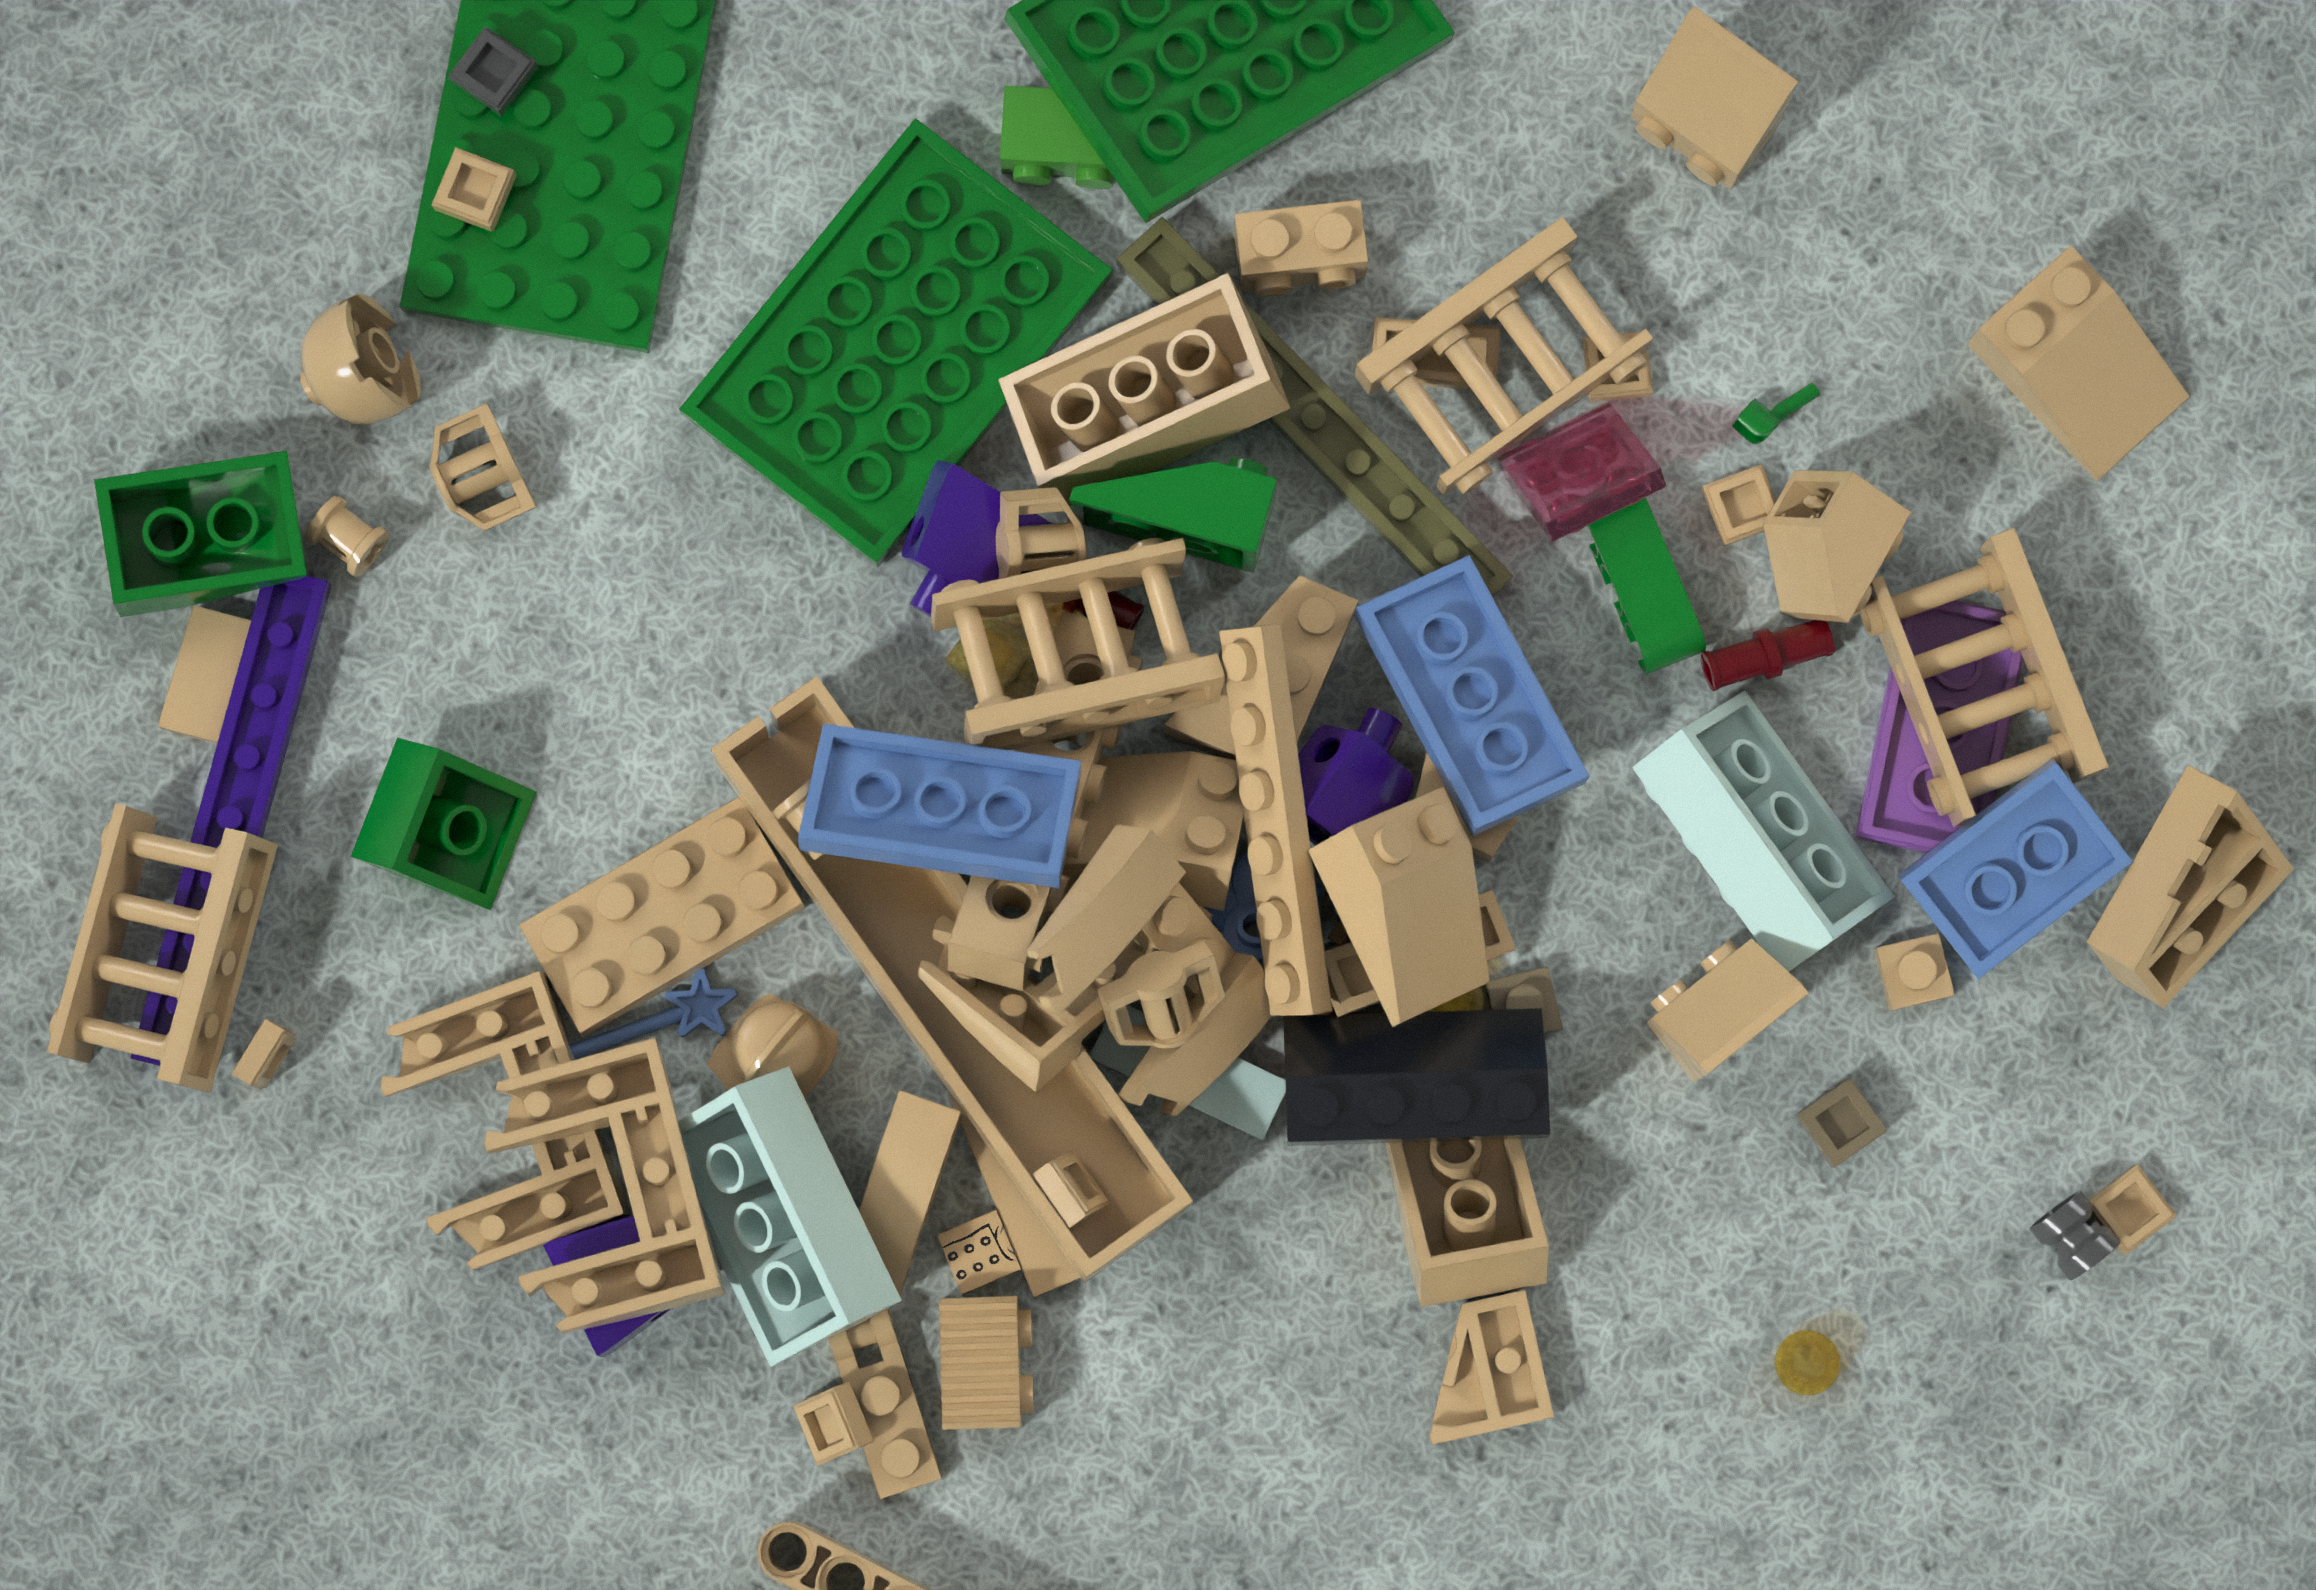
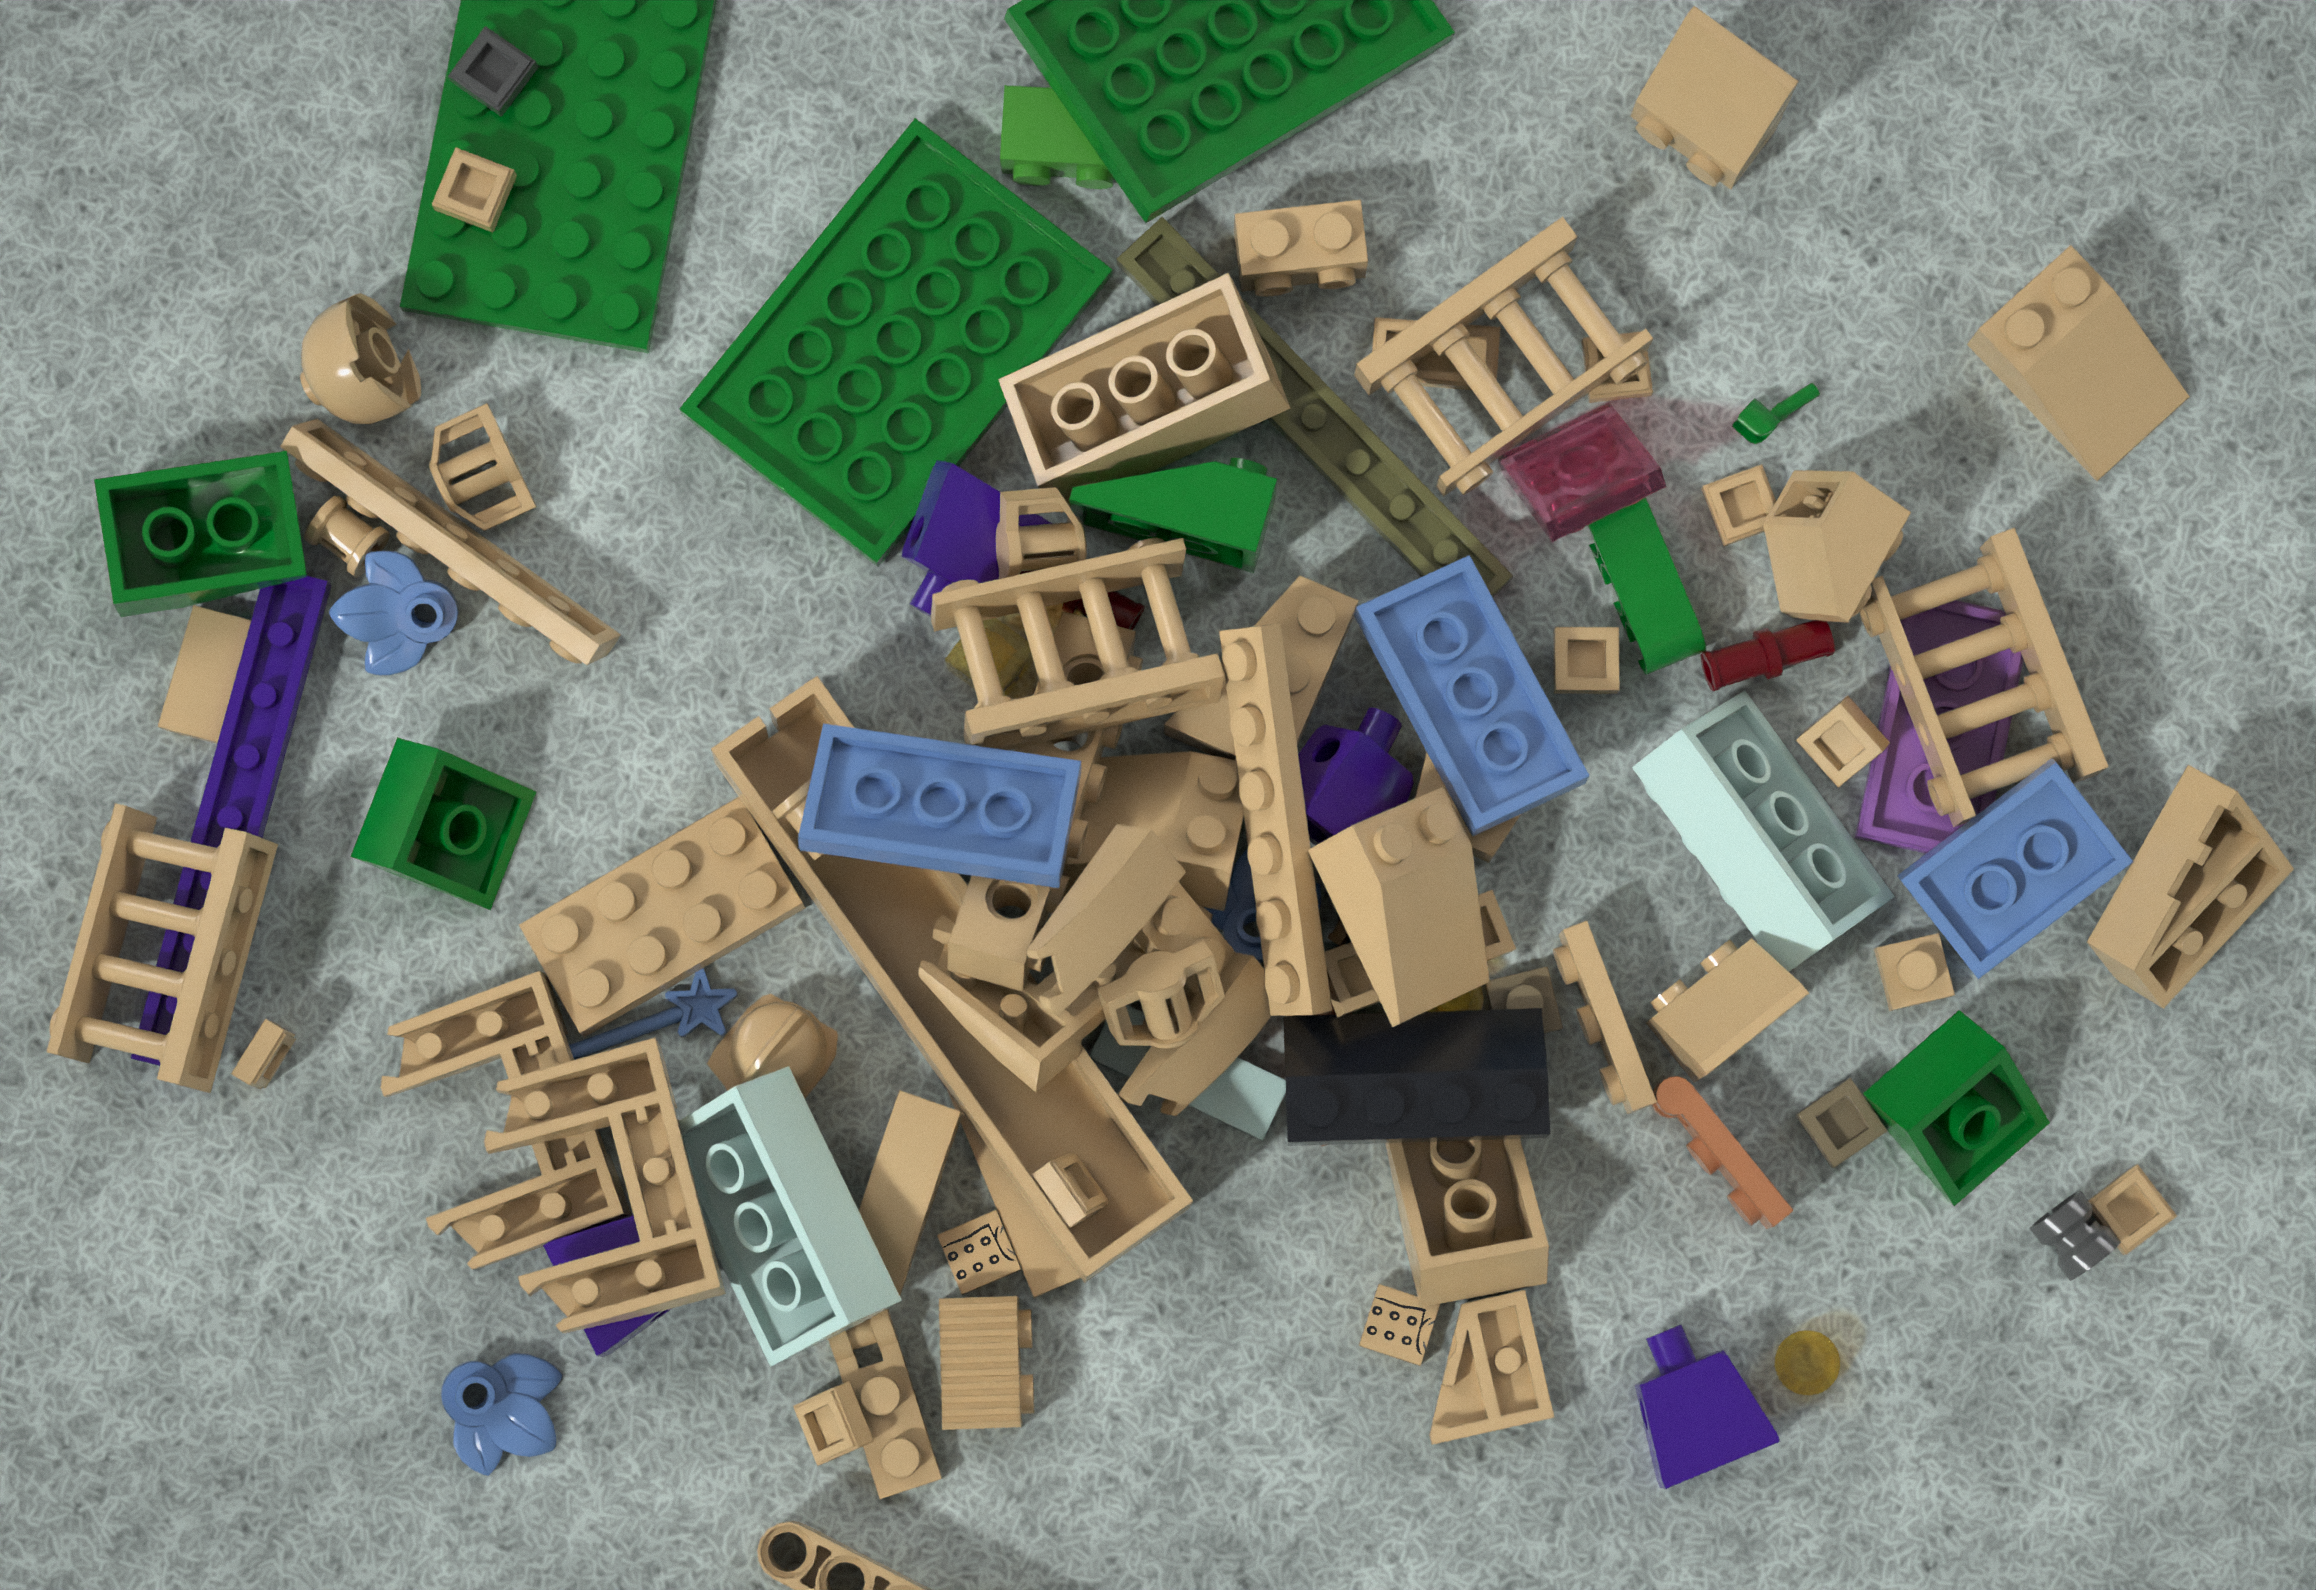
none -> tan plate [280,419,621,665]
none -> medium blue plate [329,551,459,675]
none -> medium blue plate [441,1353,562,1476]
none -> tan tile [1359,1284,1440,1366]
none -> tan plate [1553,627,1619,694]
none -> tan plate [1553,921,1657,1115]
none -> dark purple torso [1635,1324,1780,1489]
none -> nougat plate [1652,1076,1794,1229]
none -> tan plate [1796,695,1890,788]
none -> green slope [1863,1010,2050,1206]

